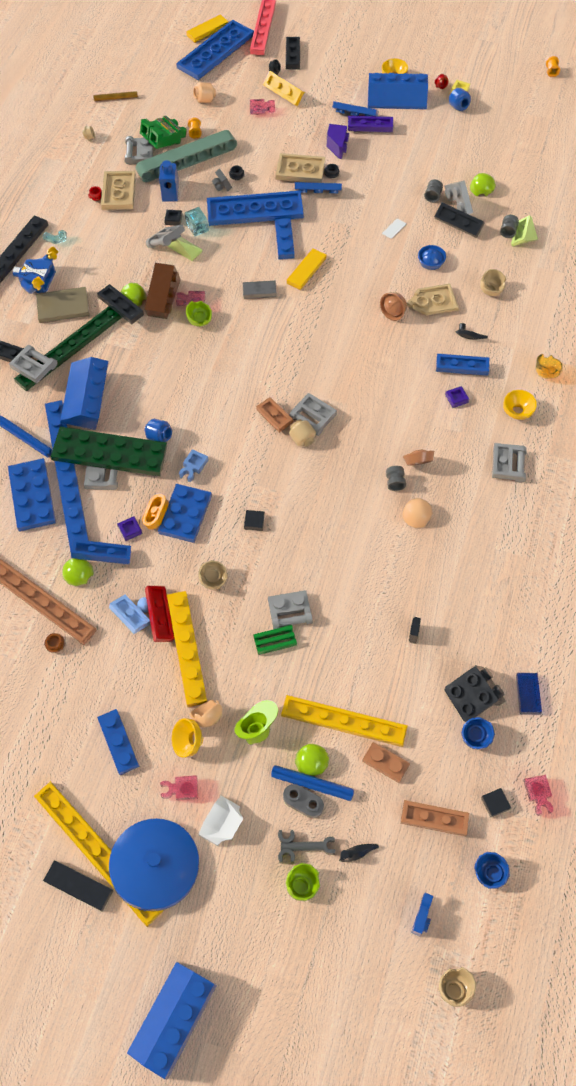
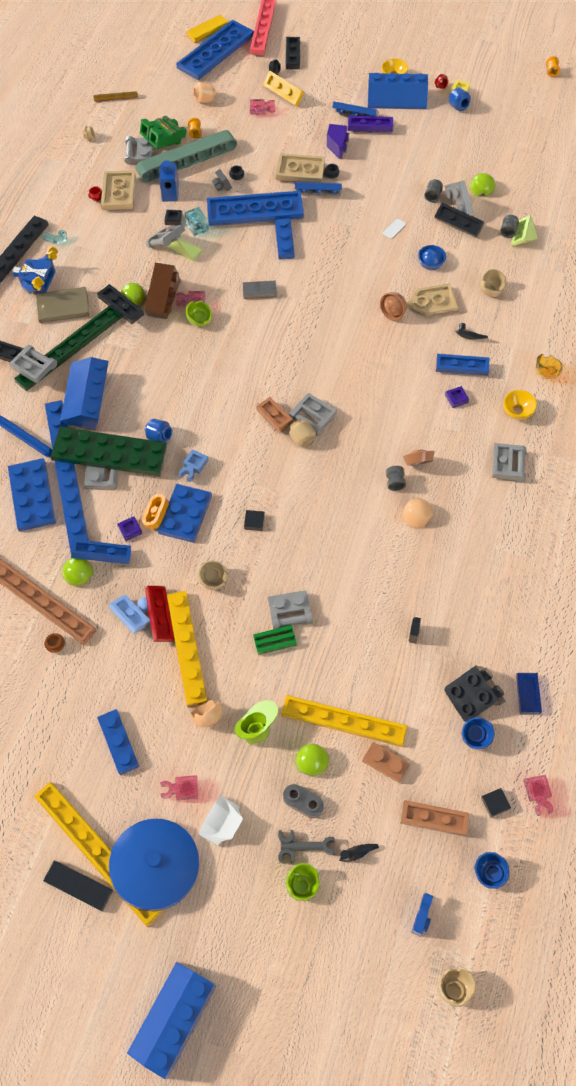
yellow piece [172,718,204,758] -> none
blue axle [271,765,354,801] -> none
yellow tile [287,248,327,290] -> none

